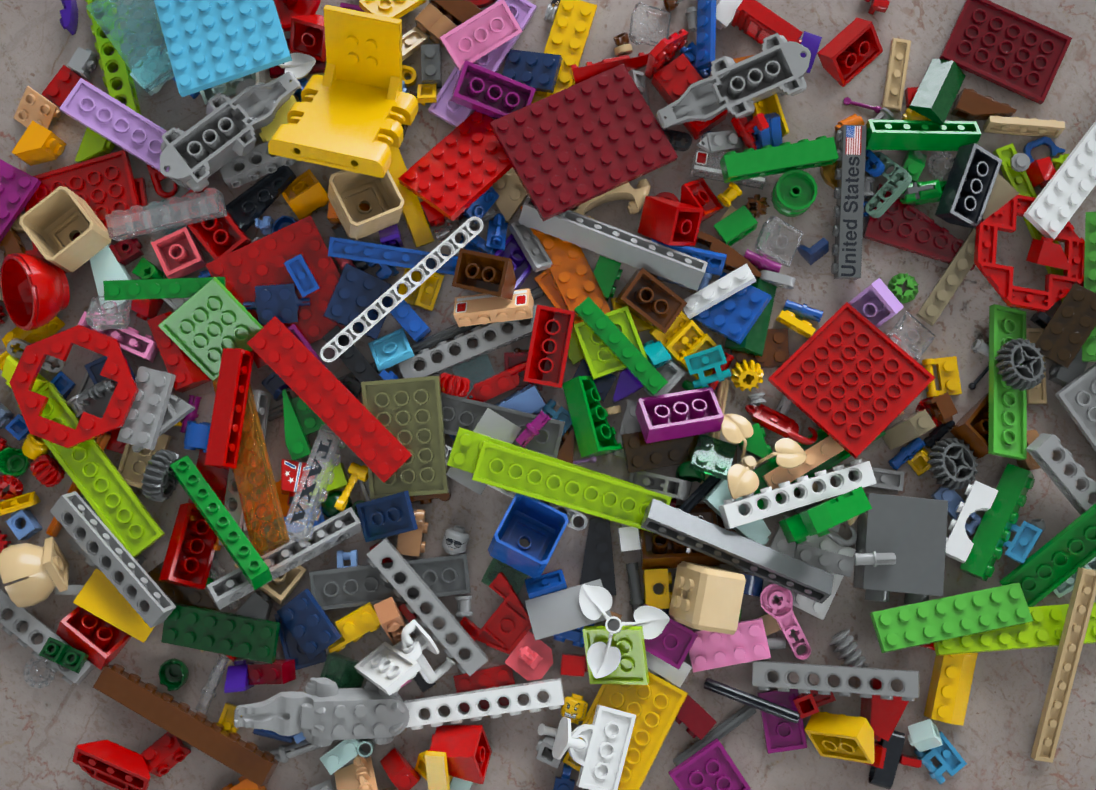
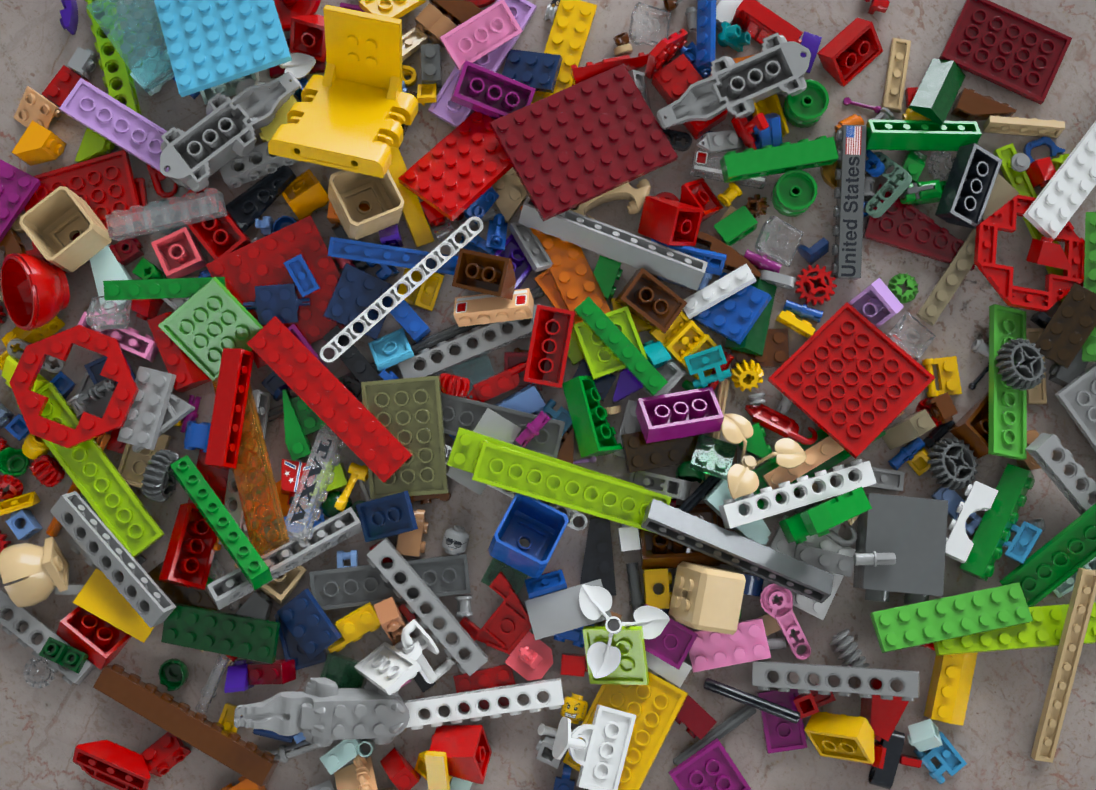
none -> teal hips [717,21,751,52]
none -> green wheel [783,79,829,128]
none -> red gear [794,264,837,306]

